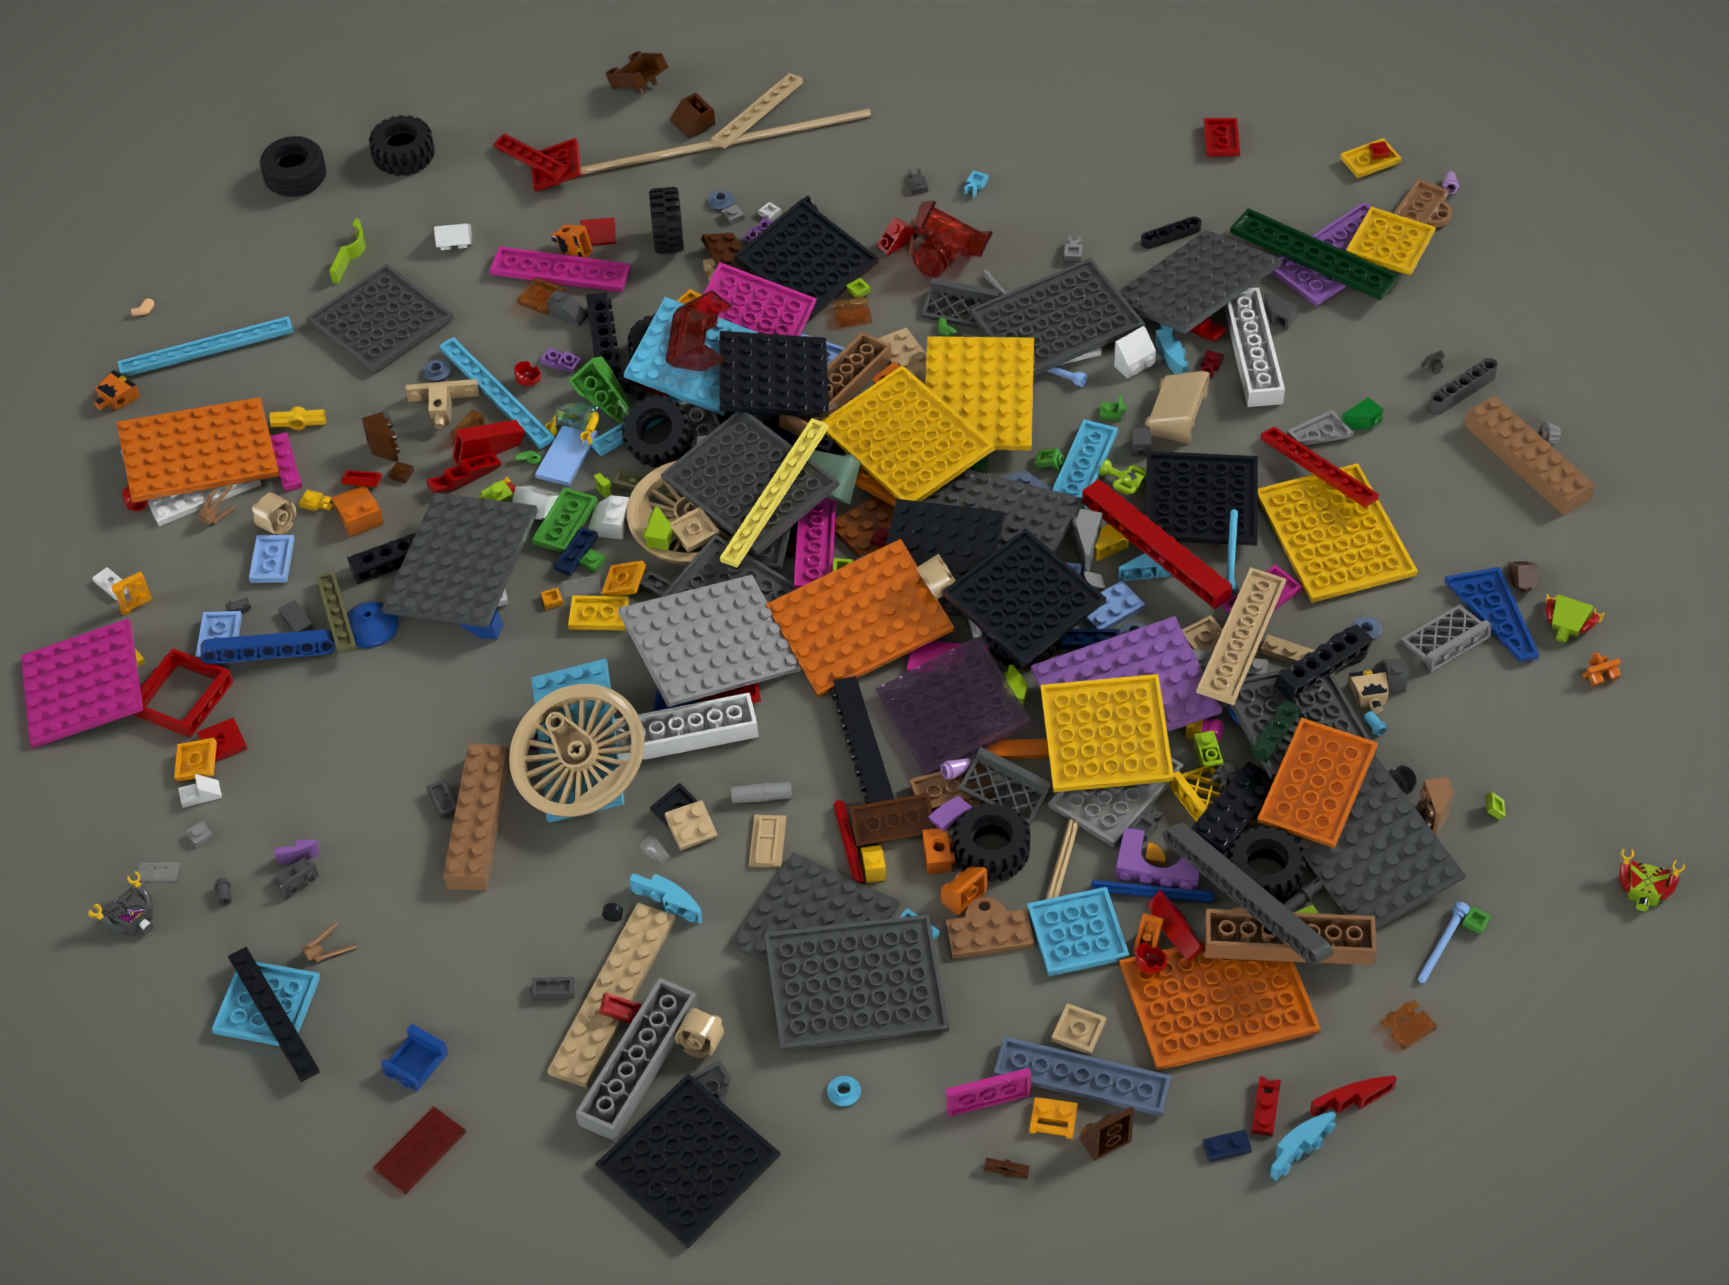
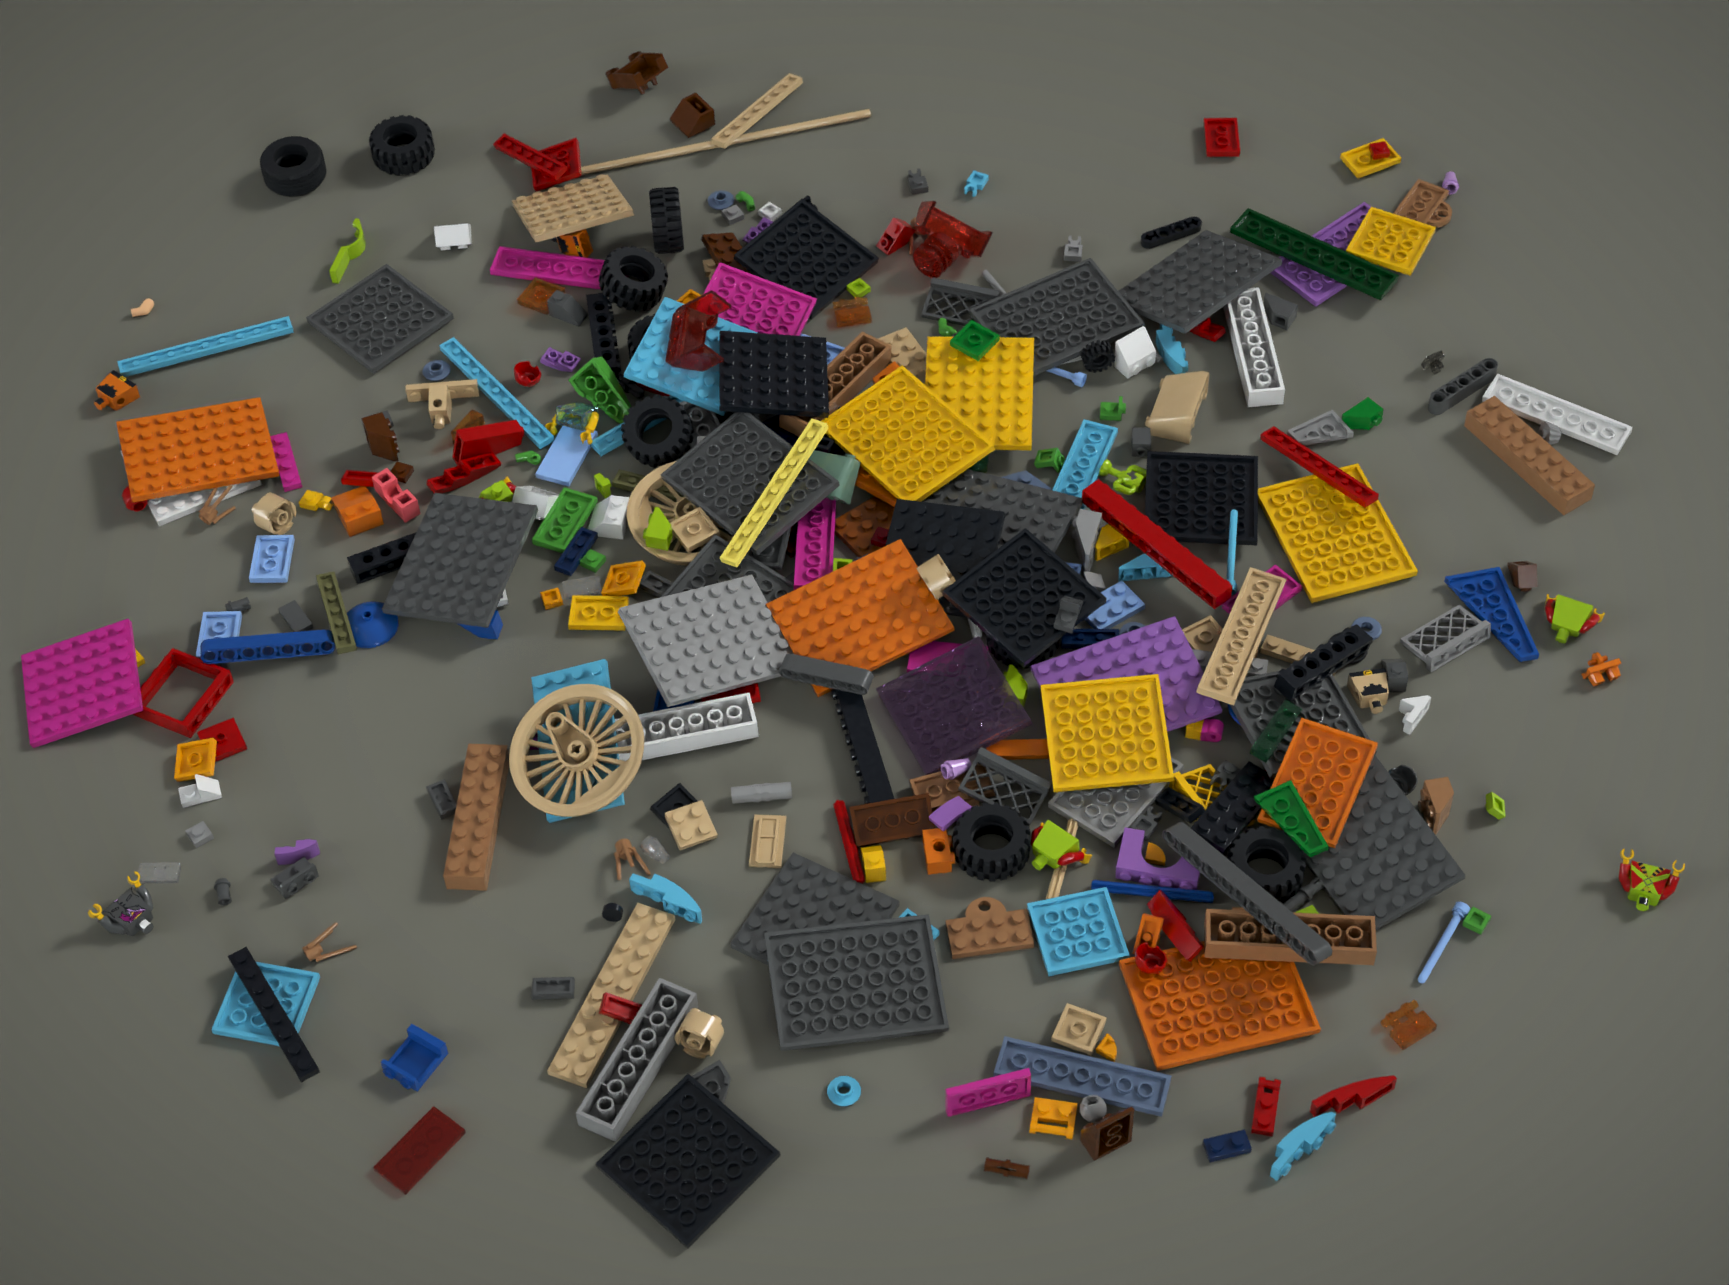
white plate [93,567,128,601] -> none
light orange plate [112,571,152,615] -> none
yellow piece [269,406,326,430] -> none
red slope [580,217,616,246] -> none
orange slope [941,867,987,917] -> none
lime slope [1193,731,1224,768] -> none
dark red plate [1201,350,1224,379] -> none
medium azure pin [1363,711,1387,736] -> none
none -> coral arch [372,468,421,523]
none -> tan plate [512,174,634,242]
none -> black tyre [599,246,668,311]
none -> medium nougat plant [614,839,651,880]
none -> bright green arm [735,191,755,211]
none -> dark grey beam [779,653,874,695]
none -> green plate [950,320,1000,361]
none -> lime torso [1031,820,1092,870]
none -> dark grey slope [1053,596,1083,633]
none -> light grey piece [1079,1095,1107,1122]
none -> black tyre [1081,340,1115,373]
none -> light orange tile [1096,1033,1117,1062]
none -> black plate [1155,787,1206,824]
none -> green wing [1254,780,1328,857]
none -> white slope [1399,695,1431,735]
none -> white plate [1482,374,1633,455]

